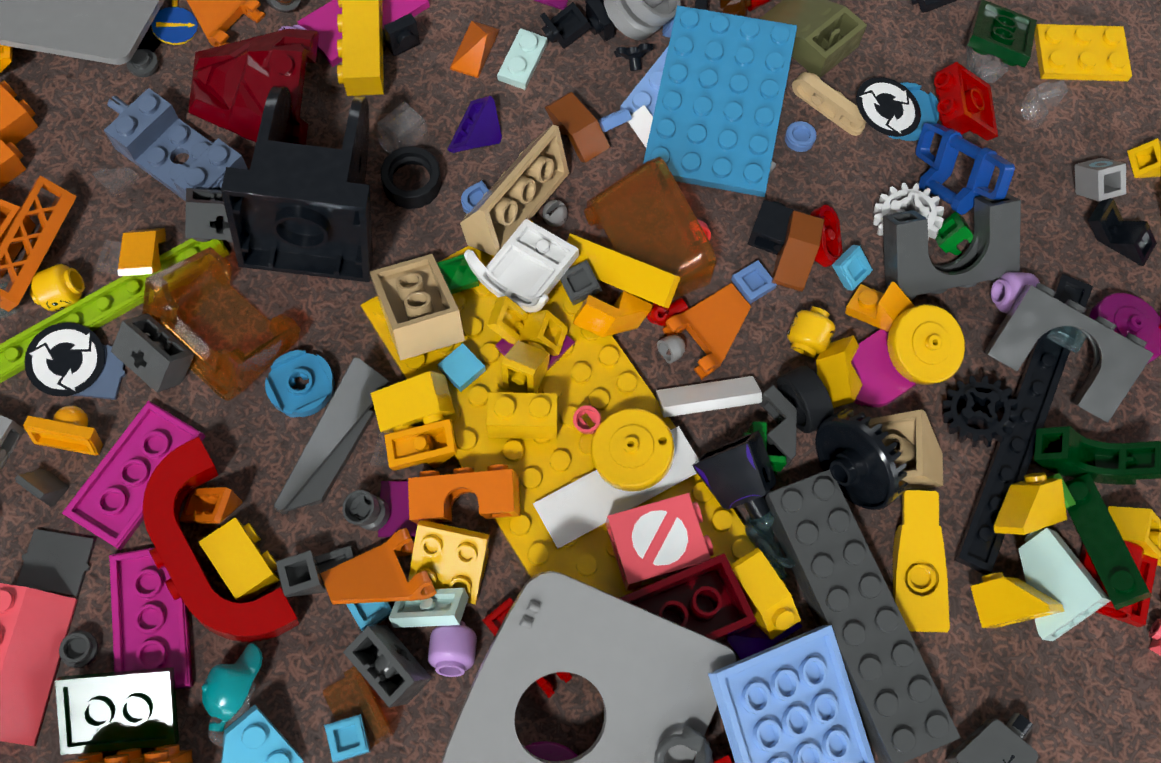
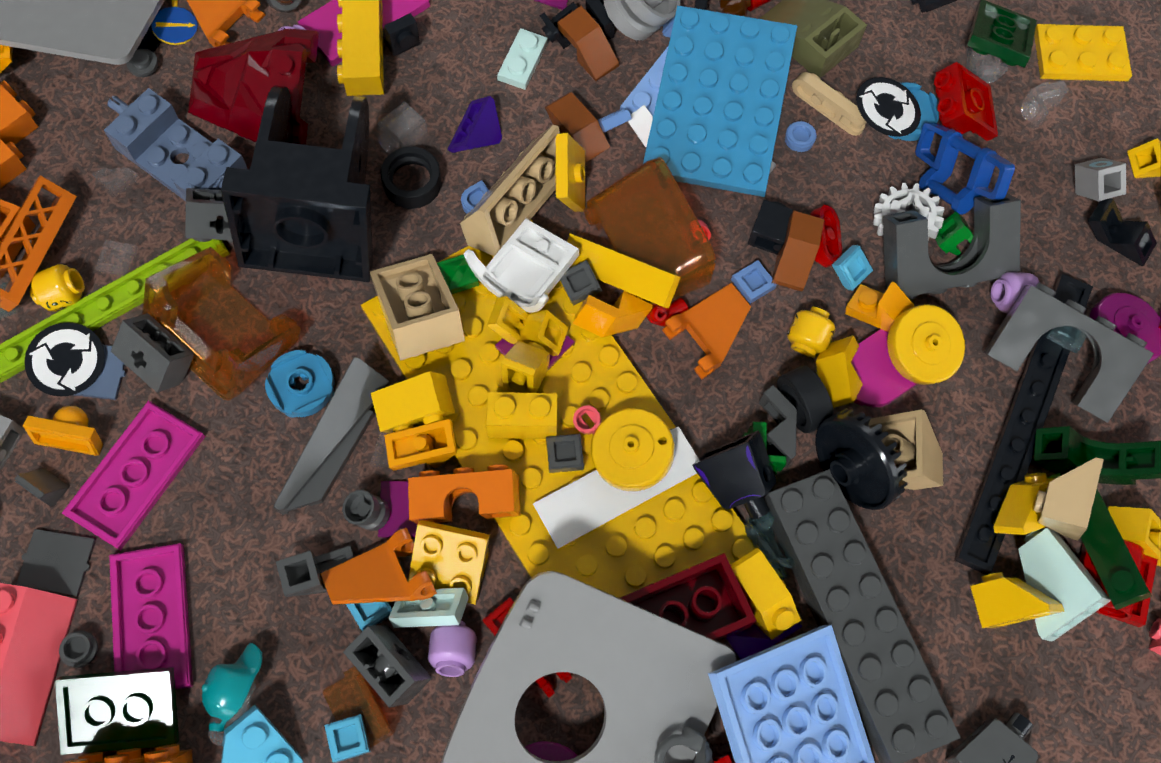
light orange slope [118,228,166,276] -> none
red arch [143,436,299,642] -> none
orange slope [179,487,243,524] -> none
yellow piece [198,517,280,603] -> none
medium azure tile [437,343,486,392] -> none
orange slope [450,21,499,78] -> none
light grey hinge [543,200,568,227] -> none
coral brick [605,493,714,591] -> none
black plant [614,43,653,71] -> none
white tile [656,376,762,417] -> none
light grey hinge [657,335,686,364] -> none
yellow piece [893,490,950,632] -> none
black gear [942,375,1019,448] -> none
none -> dark grey tile [546,434,584,473]
none -> yellow plate [556,133,585,212]
none -> dark orange slope [557,6,619,81]
none -> tan slope [1033,457,1104,541]

